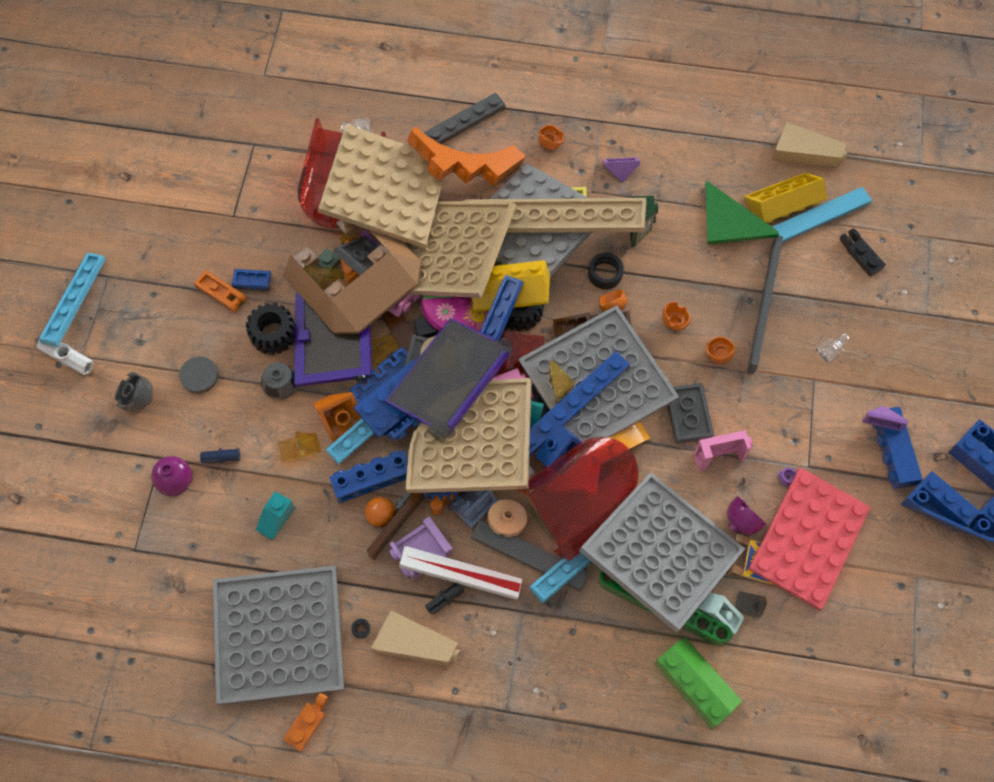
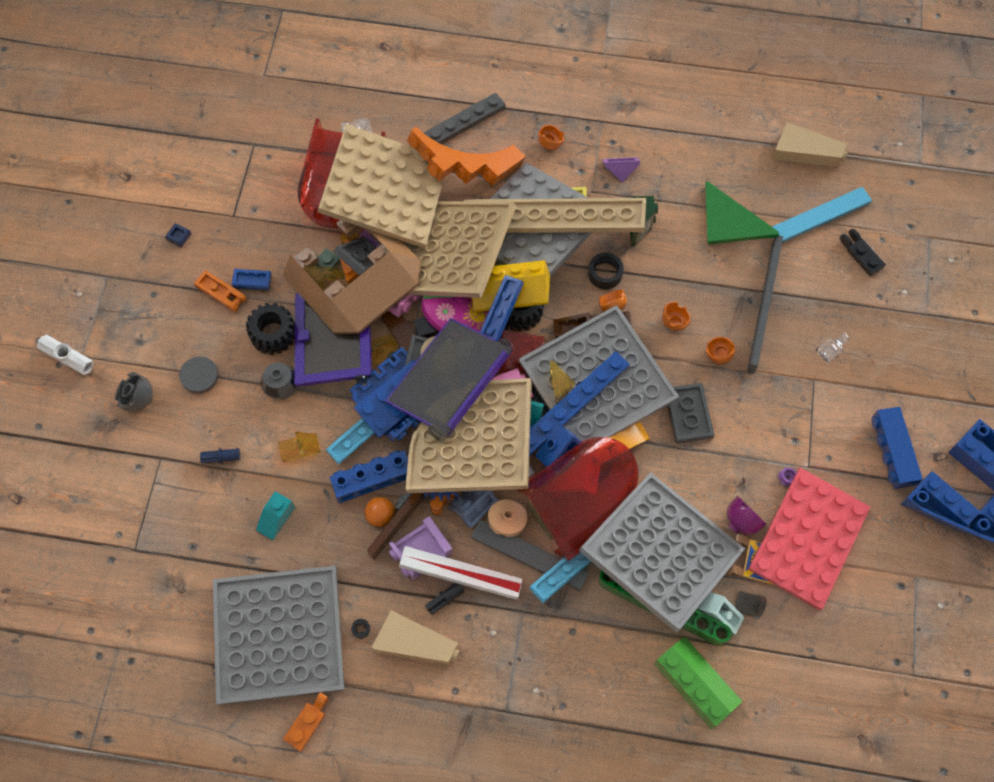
medium azure tile [38,253,106,347] -> none
magenta cylinder [151,456,193,497] -> none
orange slope [313,392,361,443] -> none
bright pink panel [693,430,753,471] -> none
yellow slope [743,172,828,223] -> none
medium lavender slope [862,406,908,431] -> none
none -> dark blue tile [165,223,191,248]

